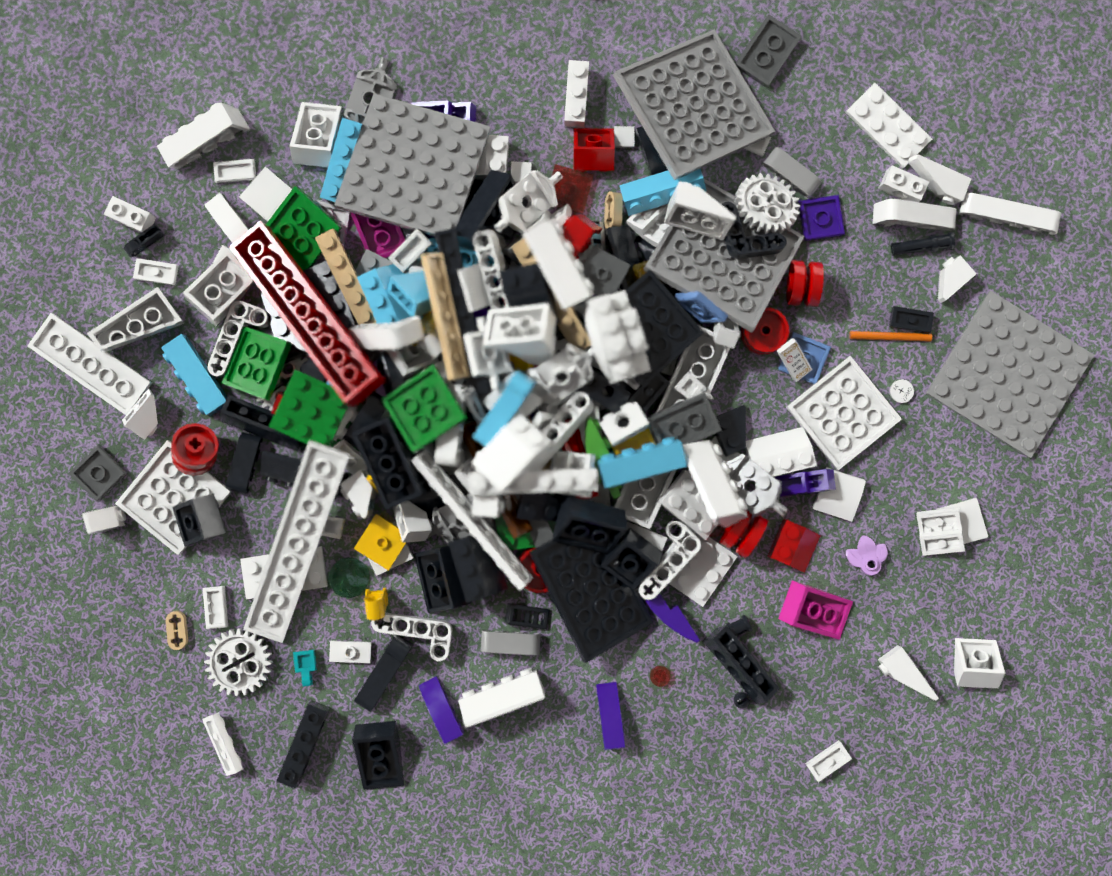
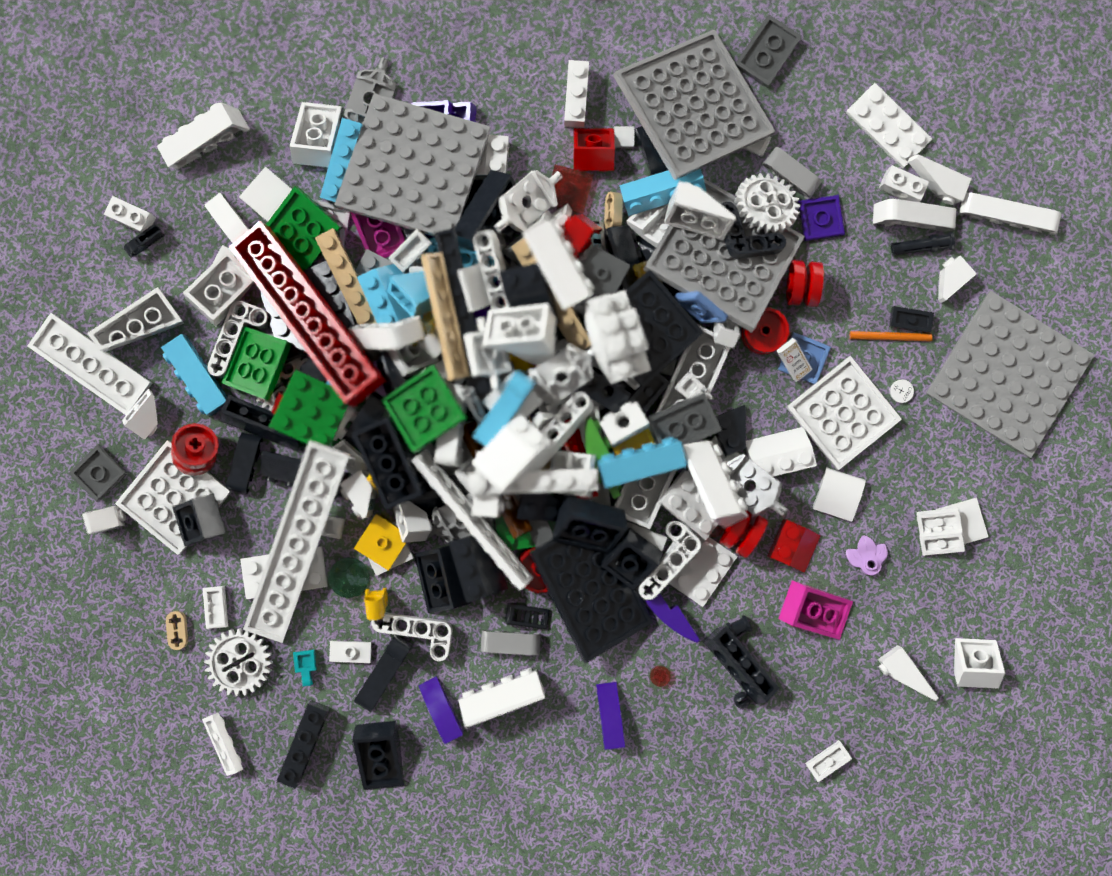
white plate [133,258,179,286] -> none
white tile [213,159,256,183] -> none
white tile [511,161,532,183] -> none
dark purple slope [773,469,836,497] -> none

